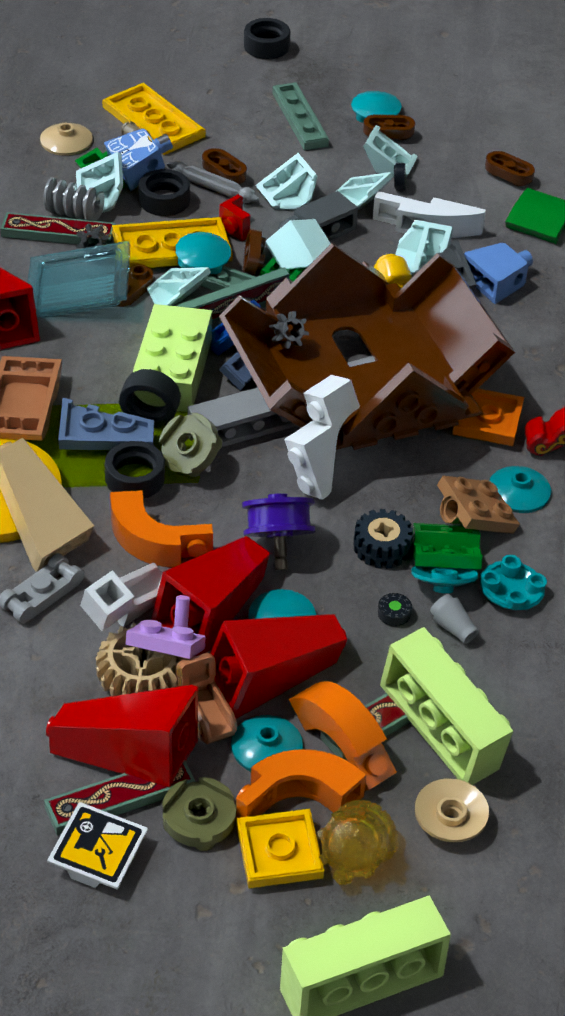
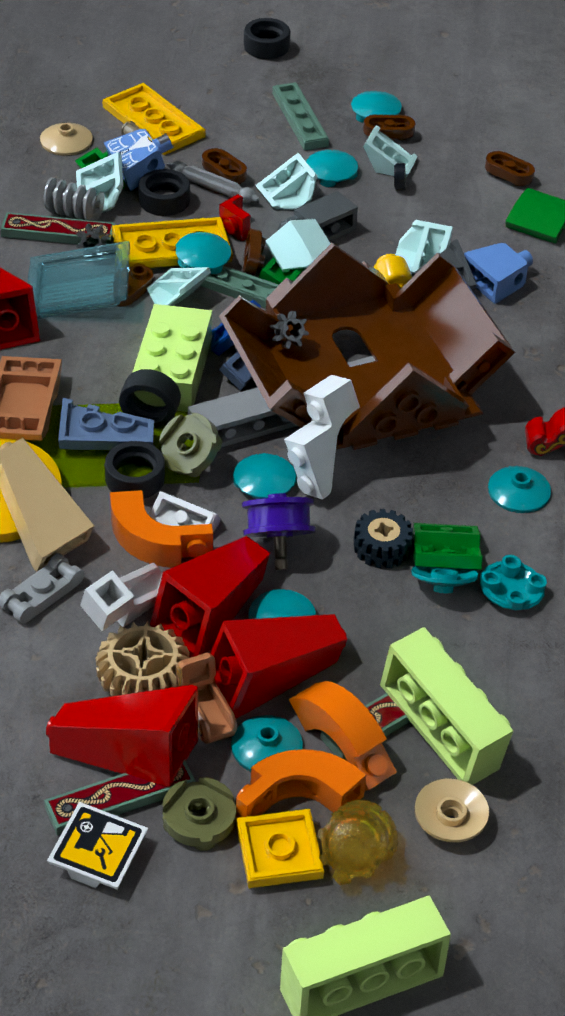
lavender plate [126,595,206,659] -> none
tile [178,267,290,321] -> none
light aqua slope [335,172,393,210] -> none
white slope [373,191,486,238] -> none
black tile [378,593,412,626] -> none
light grey cone [430,594,479,644] -> none
medium nougat plate [437,476,520,534] -> none
orange plate [453,388,525,446] -> none
none -> white slope [149,491,221,532]
none -> teal dish [233,453,296,499]
none -> teal dish [306,150,358,187]

